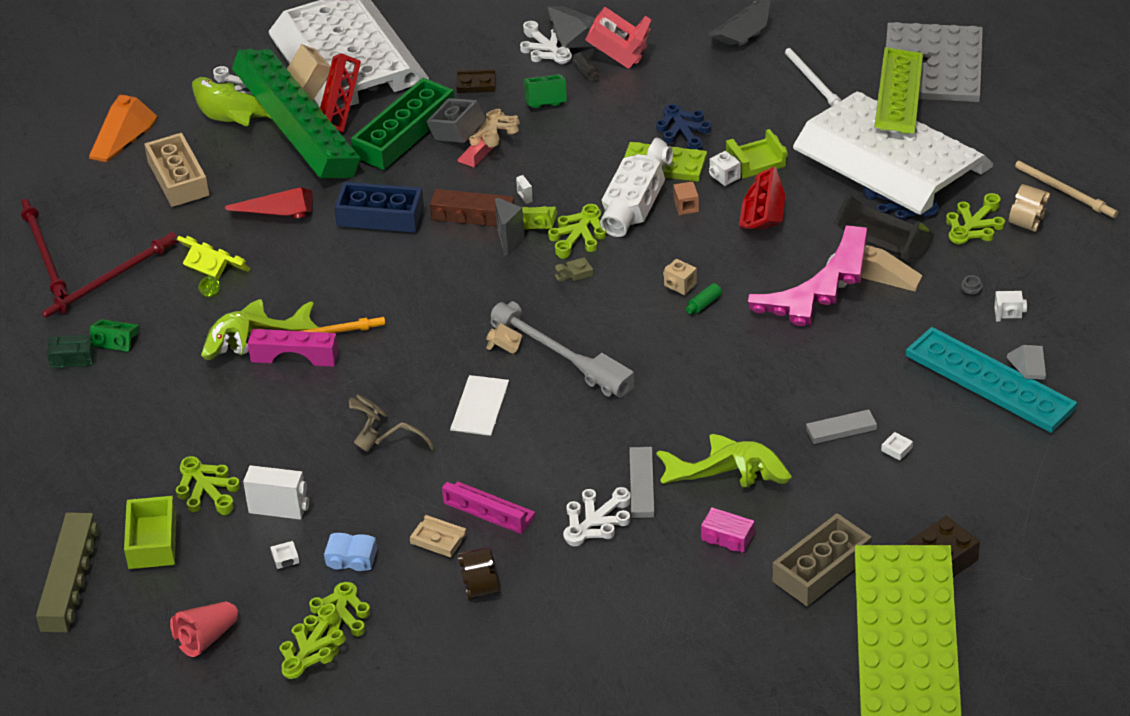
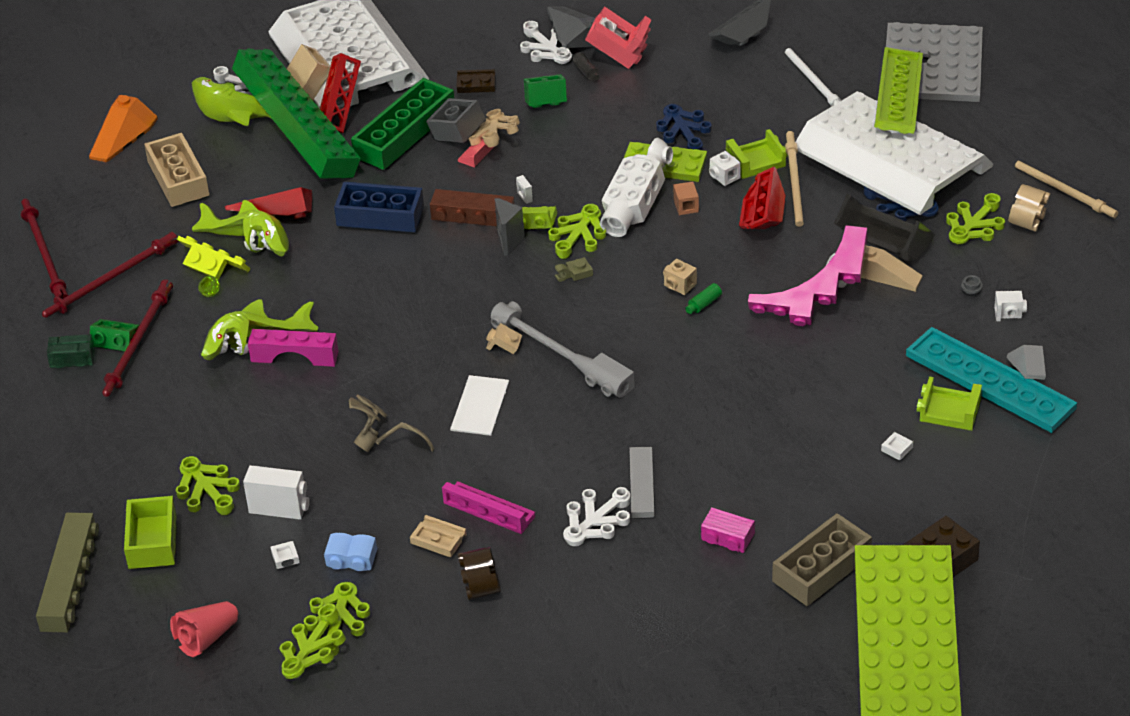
light orange bar [302,317,385,333] -> none
lime piece [656,434,792,488] -> none
light grey tile [806,410,877,444] -> none
none -> dark red bar [102,279,173,397]
none -> lime piece [192,200,289,257]
none -> tan bar [785,131,804,227]
none -> lime panel [917,376,982,431]

